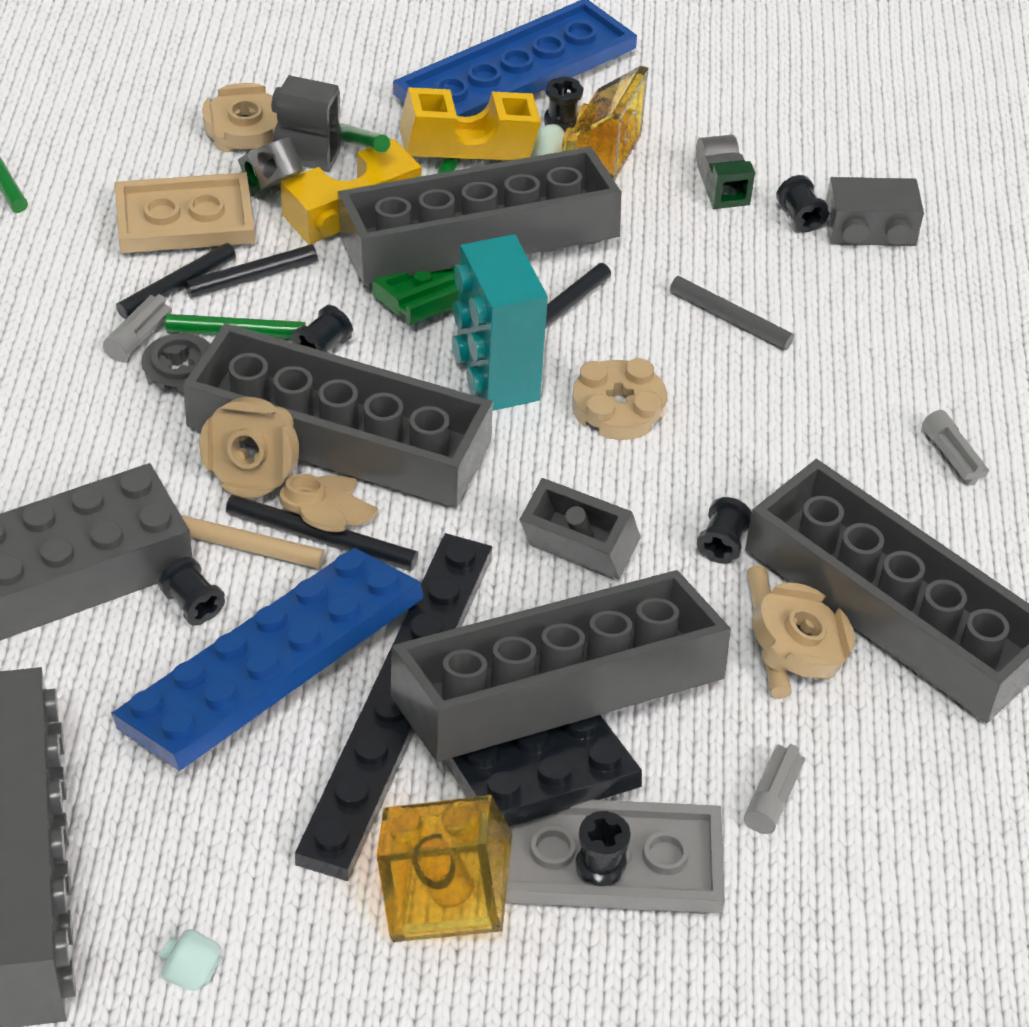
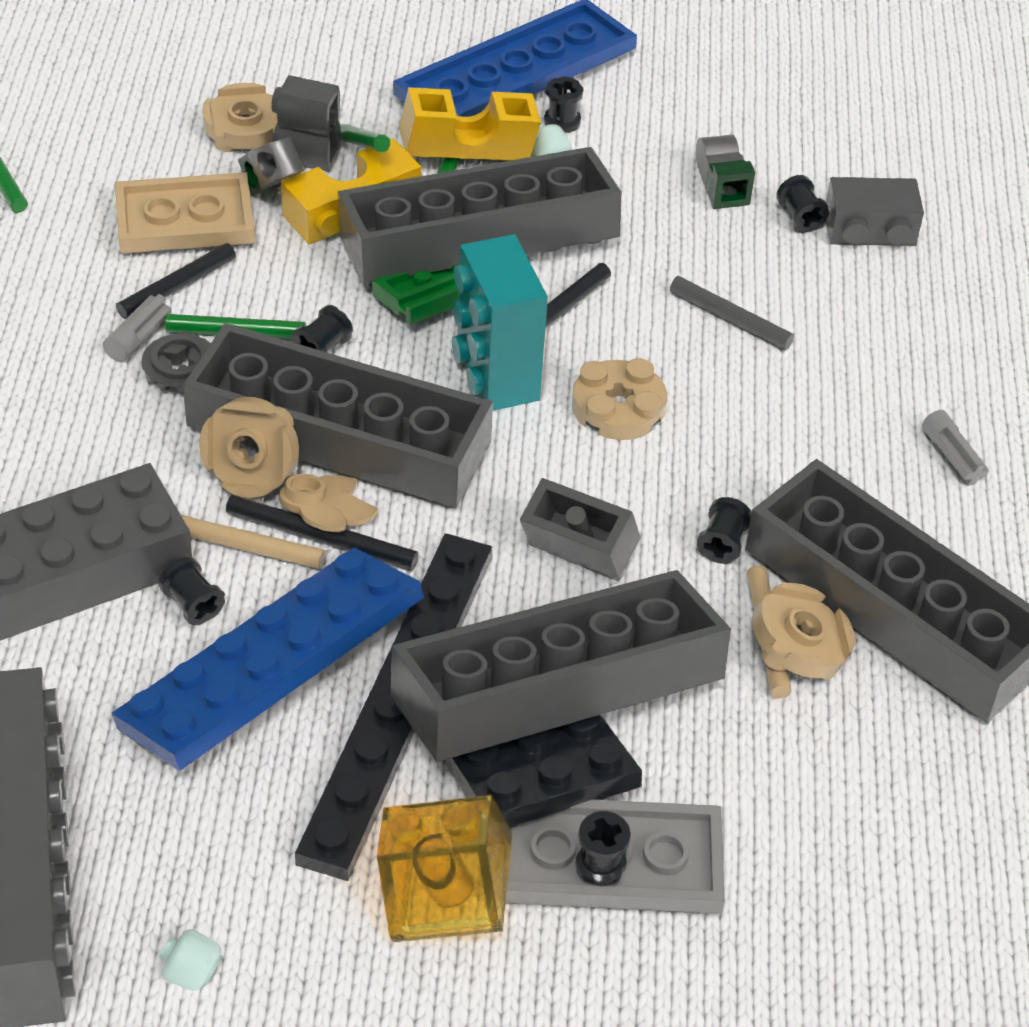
black bar [185,244,318,298] -> none
clear yellow slope [561,66,649,181] -> none
light grey piece [744,743,805,834] -> none

